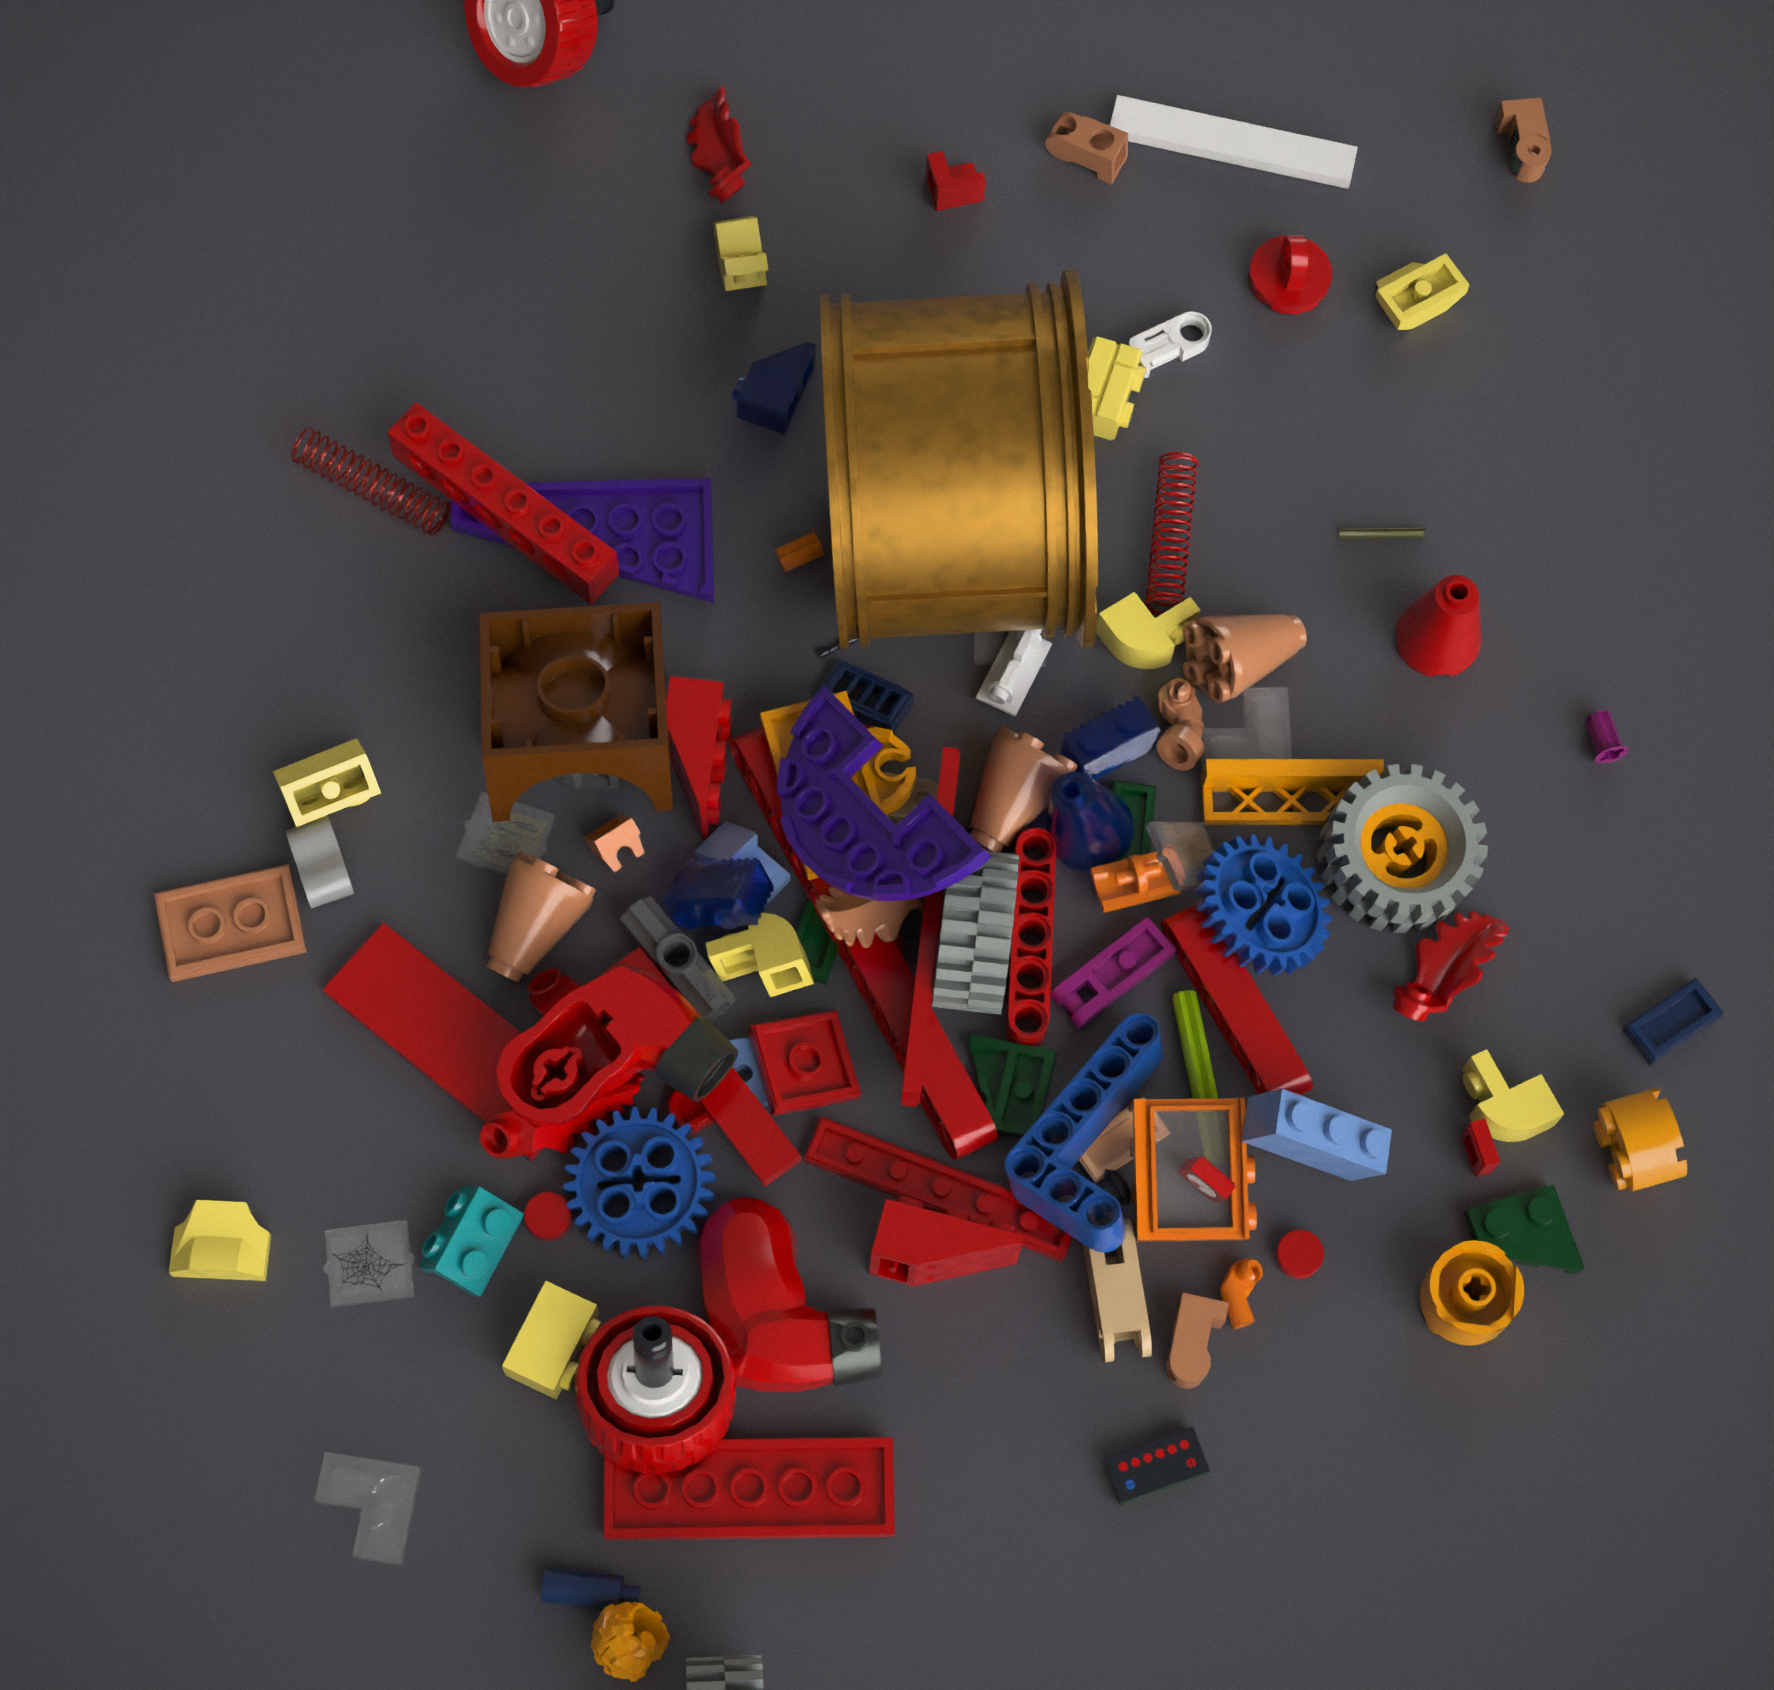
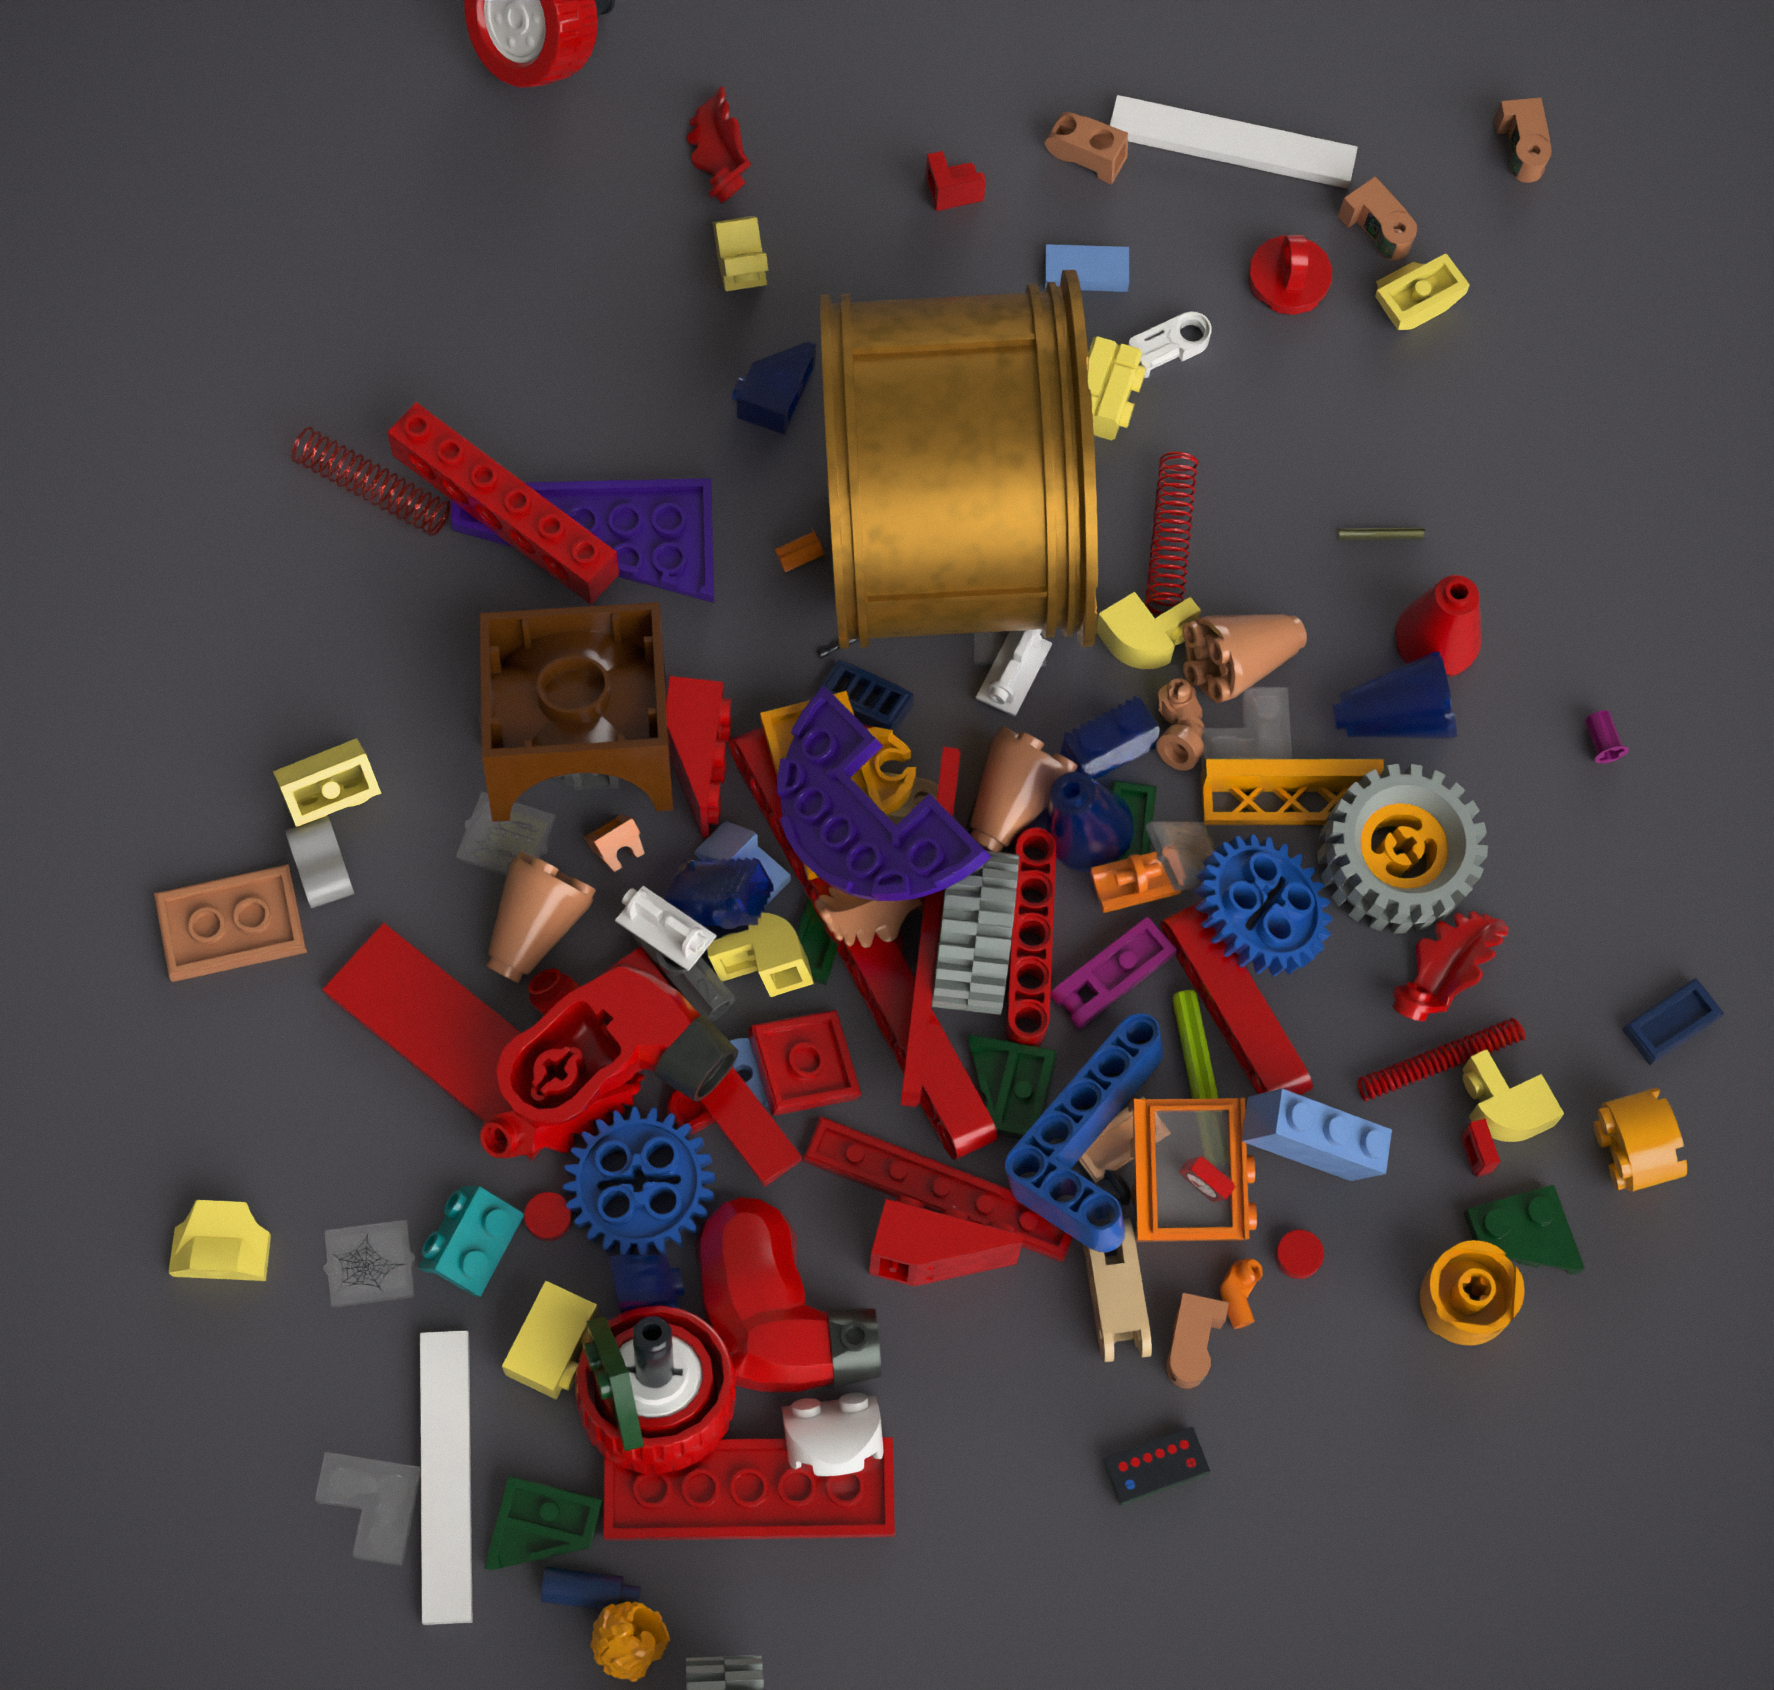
none -> white tile [420,1331,473,1625]
none -> dark green wing [484,1476,604,1570]
none -> dark green wing [583,1316,644,1452]
none -> clear blue slope [609,1255,685,1313]
none -> white hinge [615,886,716,972]
none -> white slope [782,1393,884,1476]
none -> medium blue tile [1045,244,1129,292]
none -> clear blue cone [1332,651,1457,739]
none -> nougat leg [1337,176,1417,260]
none -> red piece [1358,1017,1526,1103]

